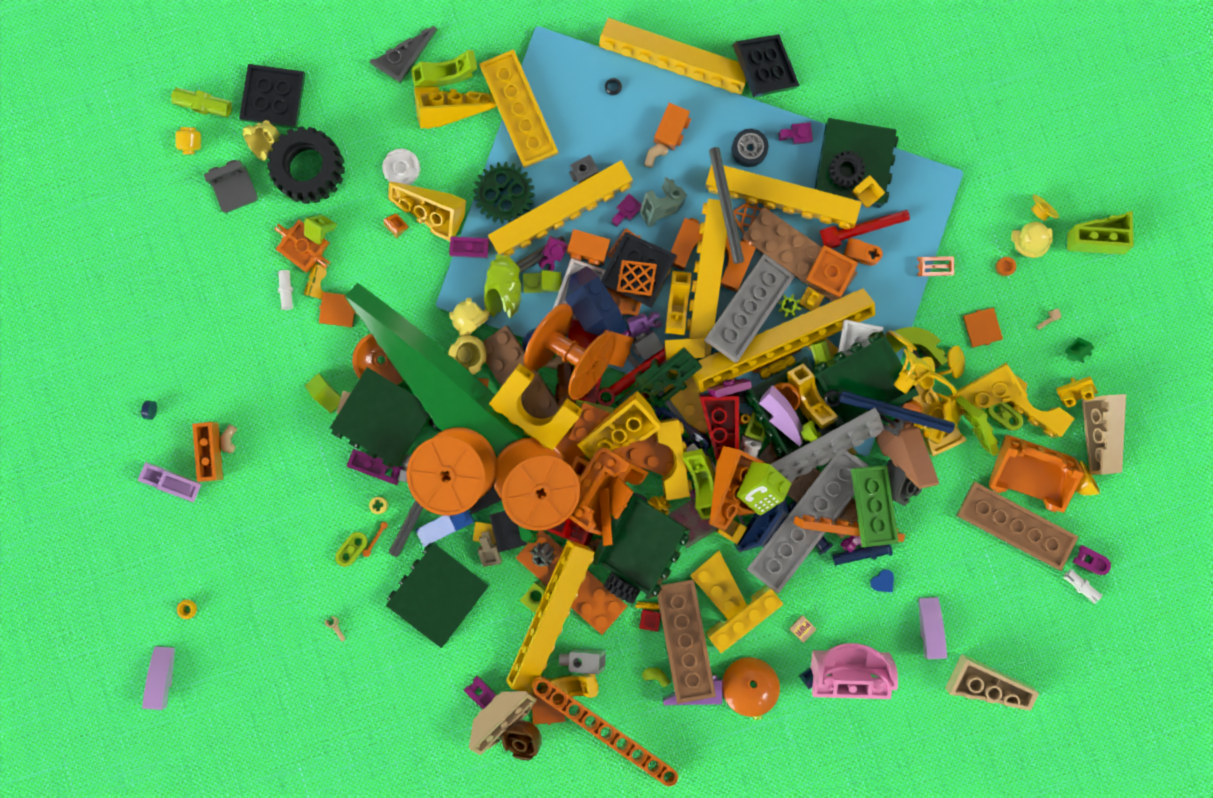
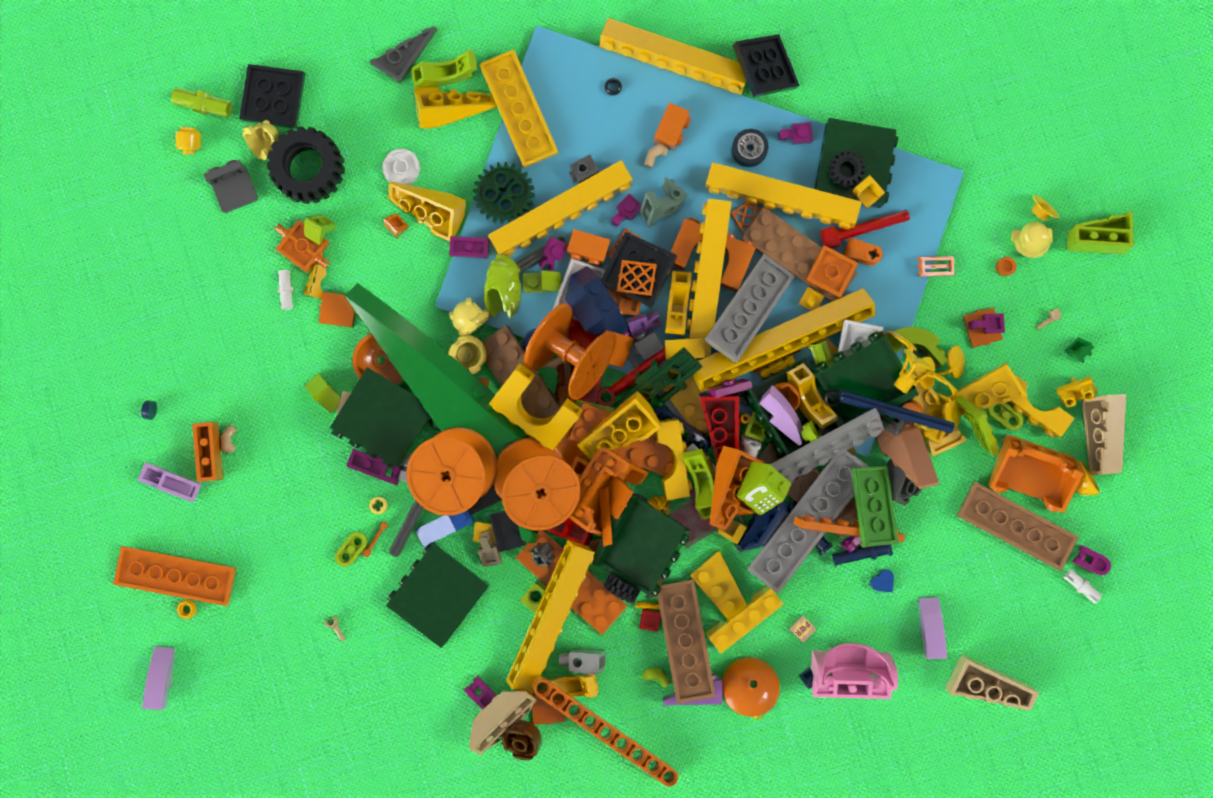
dark grey axle [709,147,744,264] -> none
lime gear [778,294,801,318] -> none
none -> orange plate [113,546,237,606]
none -> magenta plate [968,313,1005,334]

